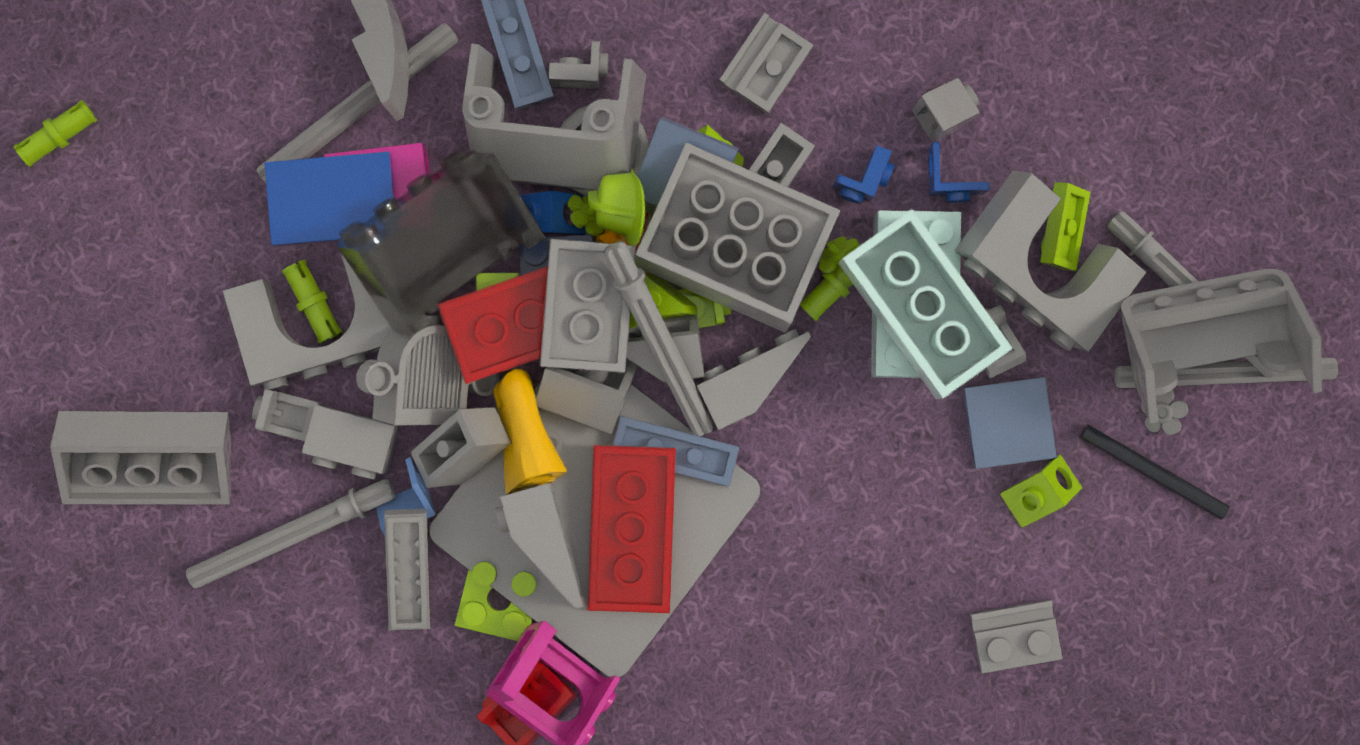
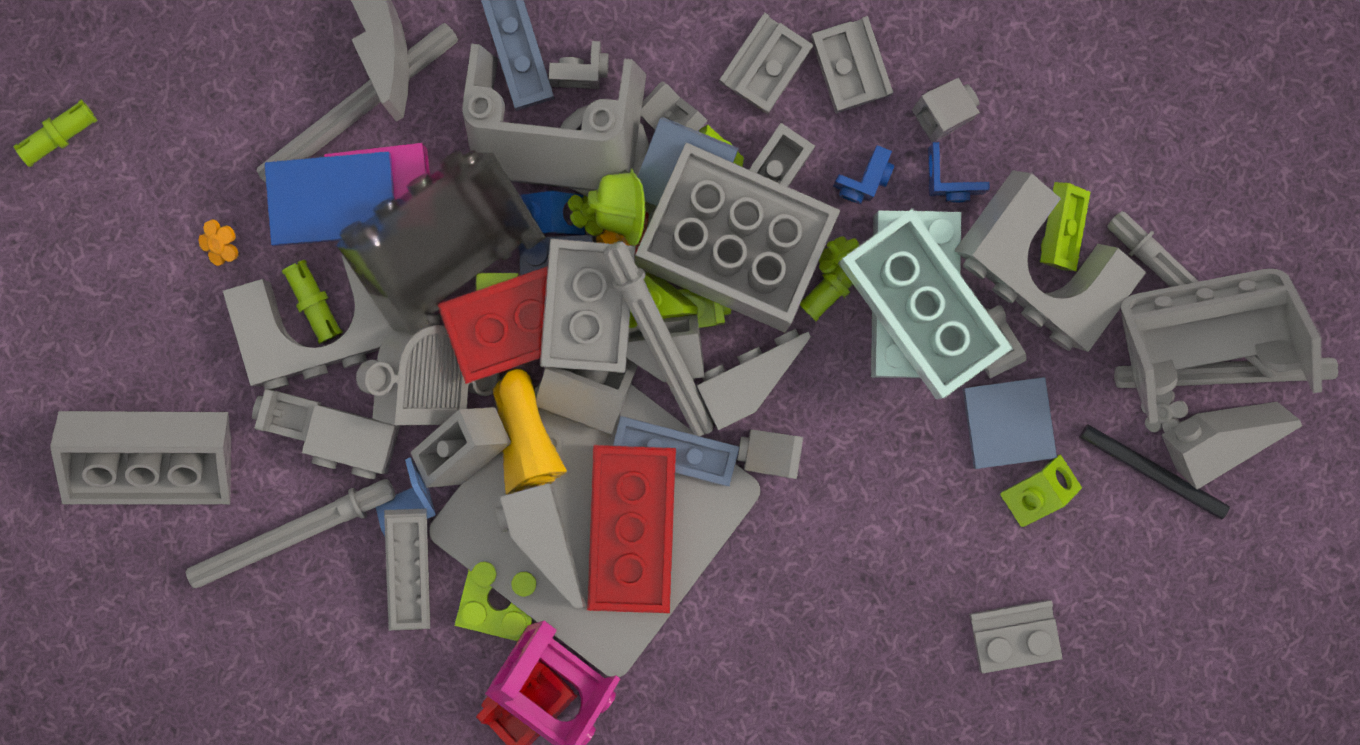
none -> light orange plant [198,219,238,266]
none -> light grey bracket [641,82,708,132]
none -> light grey slope [737,429,803,479]
none -> light grey plate [810,16,893,113]
none -> light grey slope [1162,402,1302,489]

